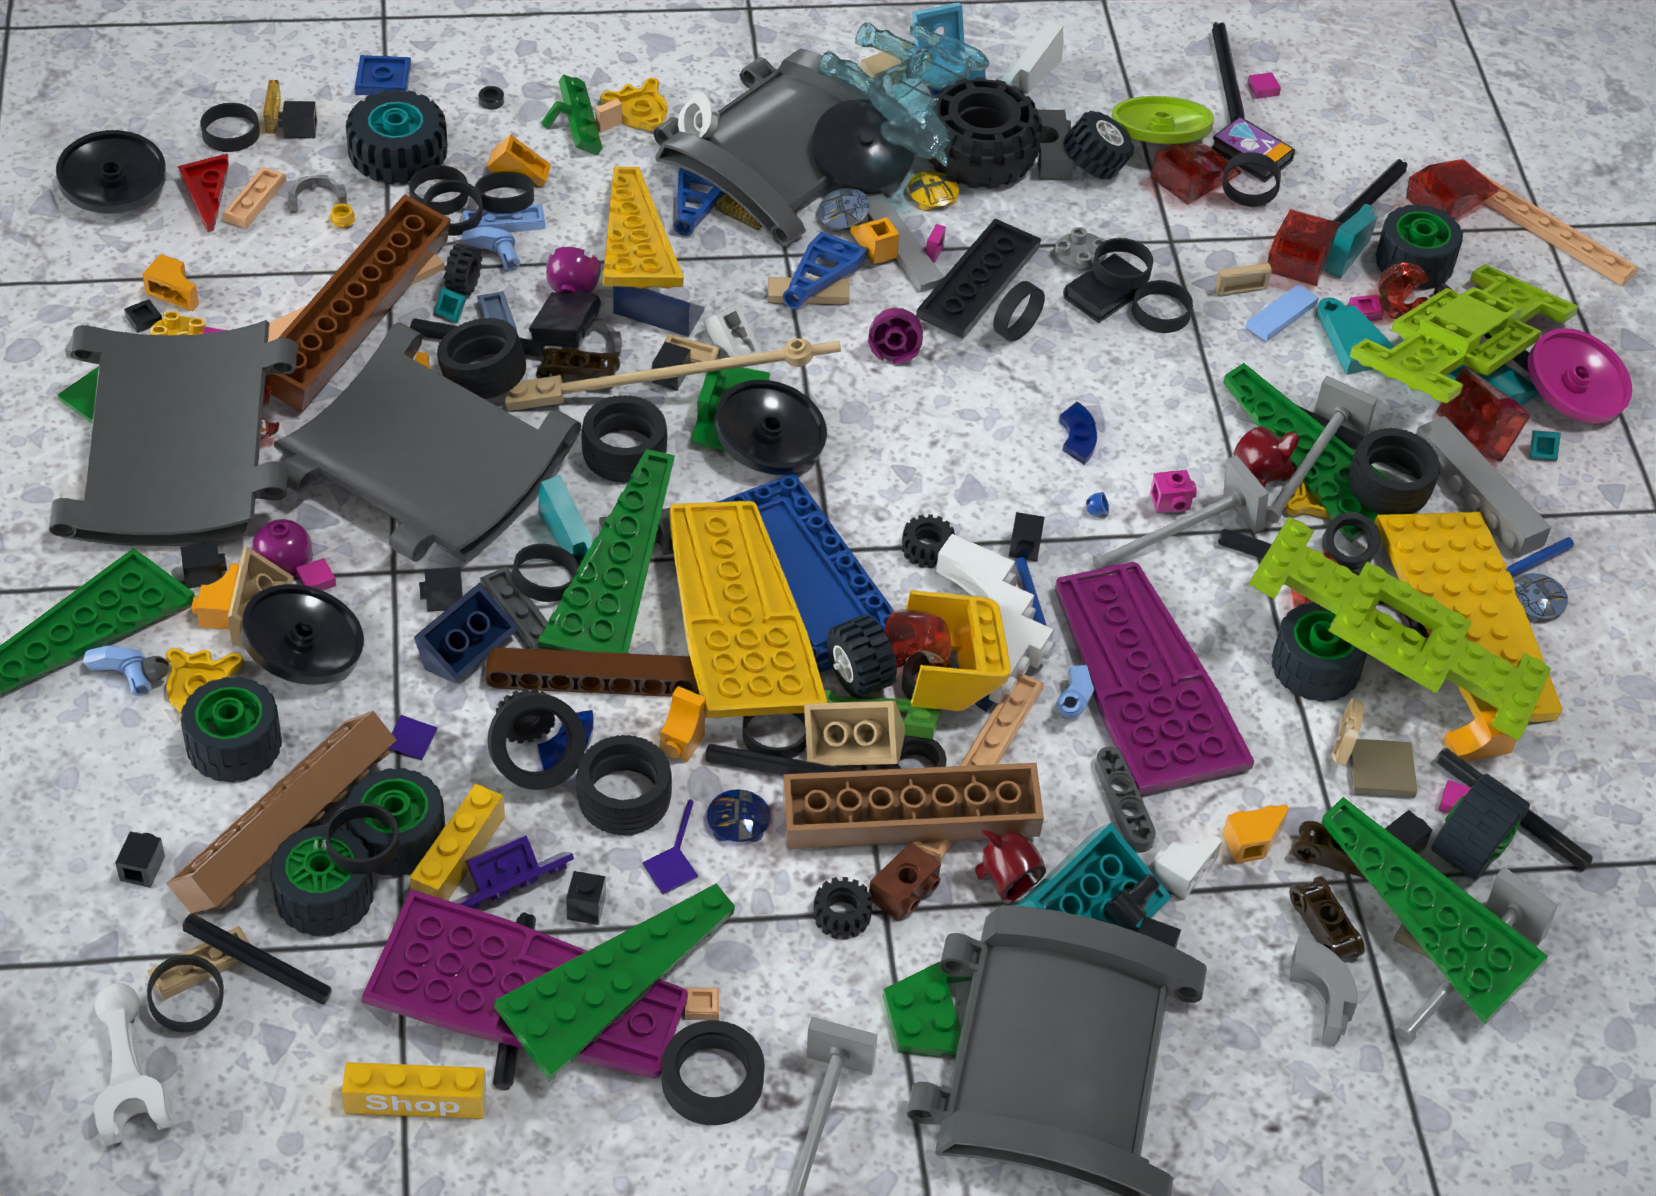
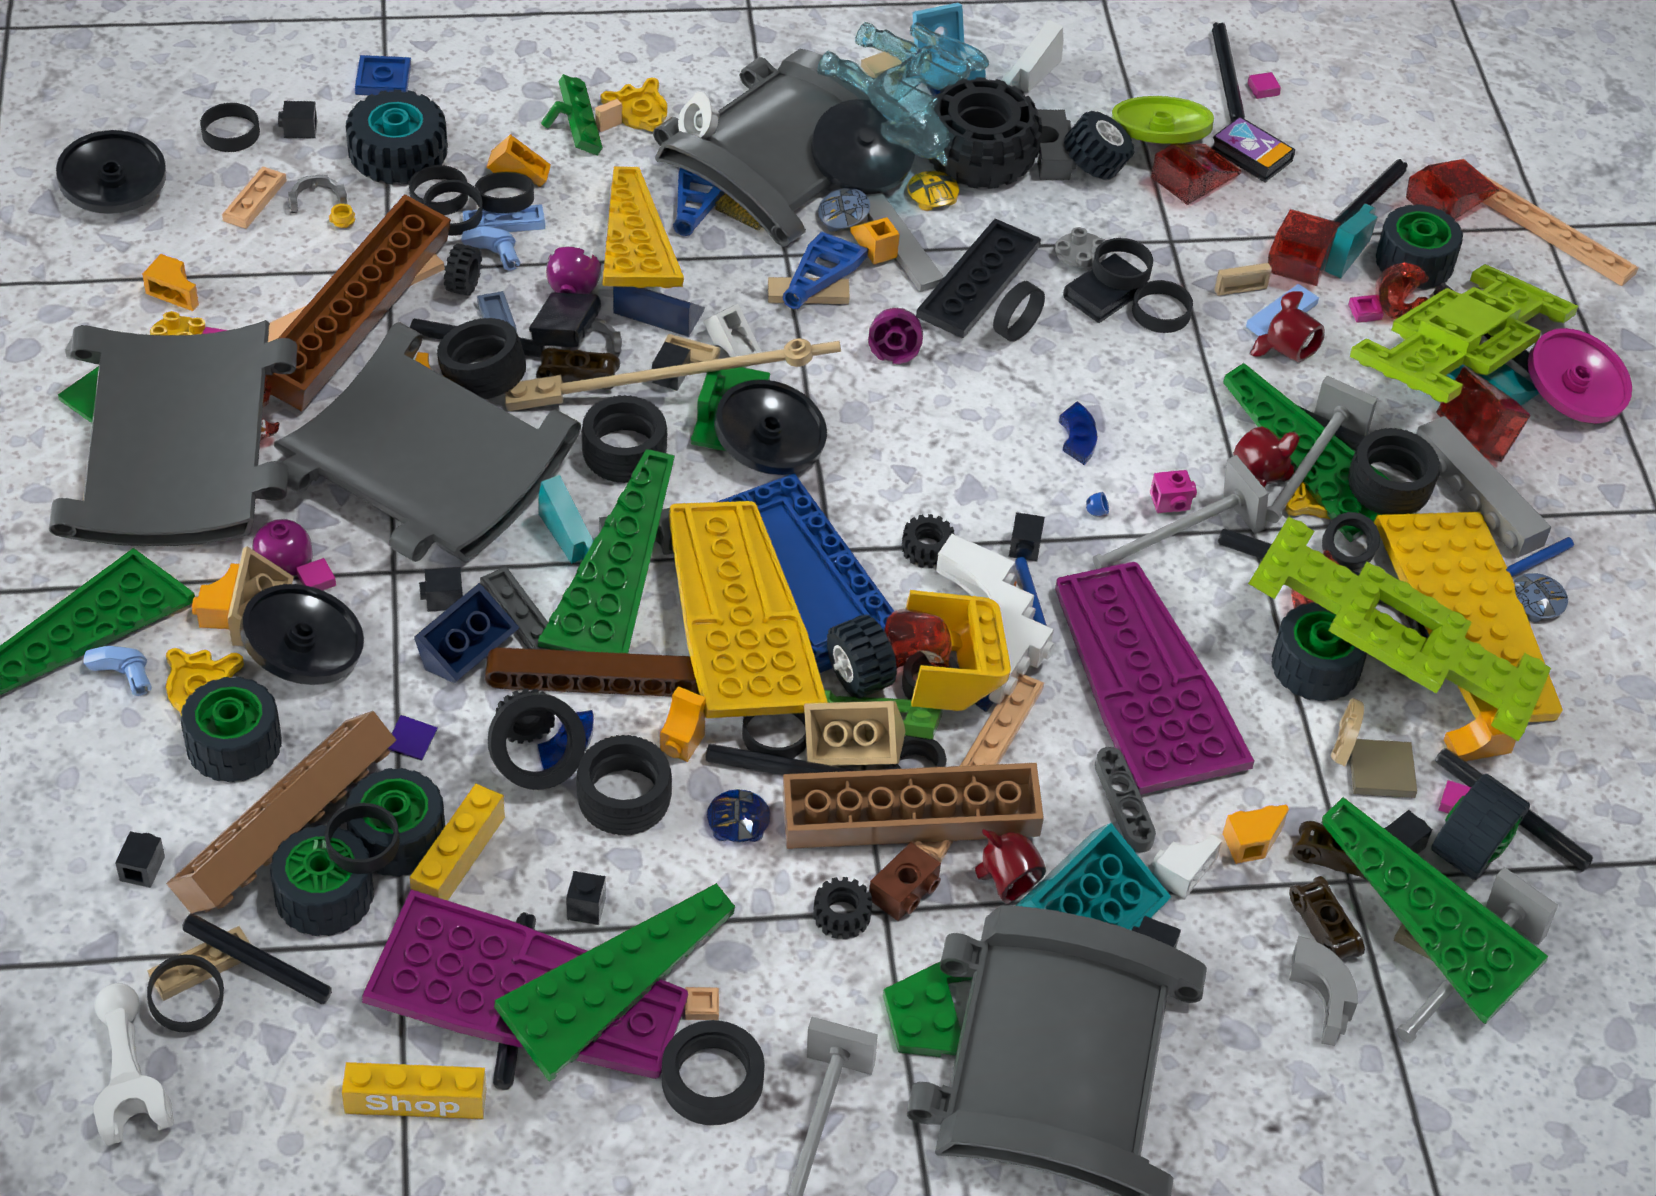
black tile [124,299,162,333] -> none
dark grey hinge [143,656,169,682] -> none
red wing [178,154,229,232] -> none
black brick [180,542,227,588] -> none
clear yellow tile [263,80,281,134] -> none
teal slope [434,287,467,323] -> none
dark purple bracket [452,835,574,909] -> none
black tile [478,86,504,110] -> none
black tyre [511,544,579,602] -> none
dark purple piece [642,799,698,895] -> none
dark pink tile [926,224,946,263] -> none
light blue arm [1057,665,1094,718] -> none
black pin [1103,874,1160,930] -> none
black tyre [1222,152,1281,207] -> none
teal piece [1316,297,1395,374] -> none
teal slope [1529,430,1561,460] -> none
none -> dark red piece [1250,291,1325,362]

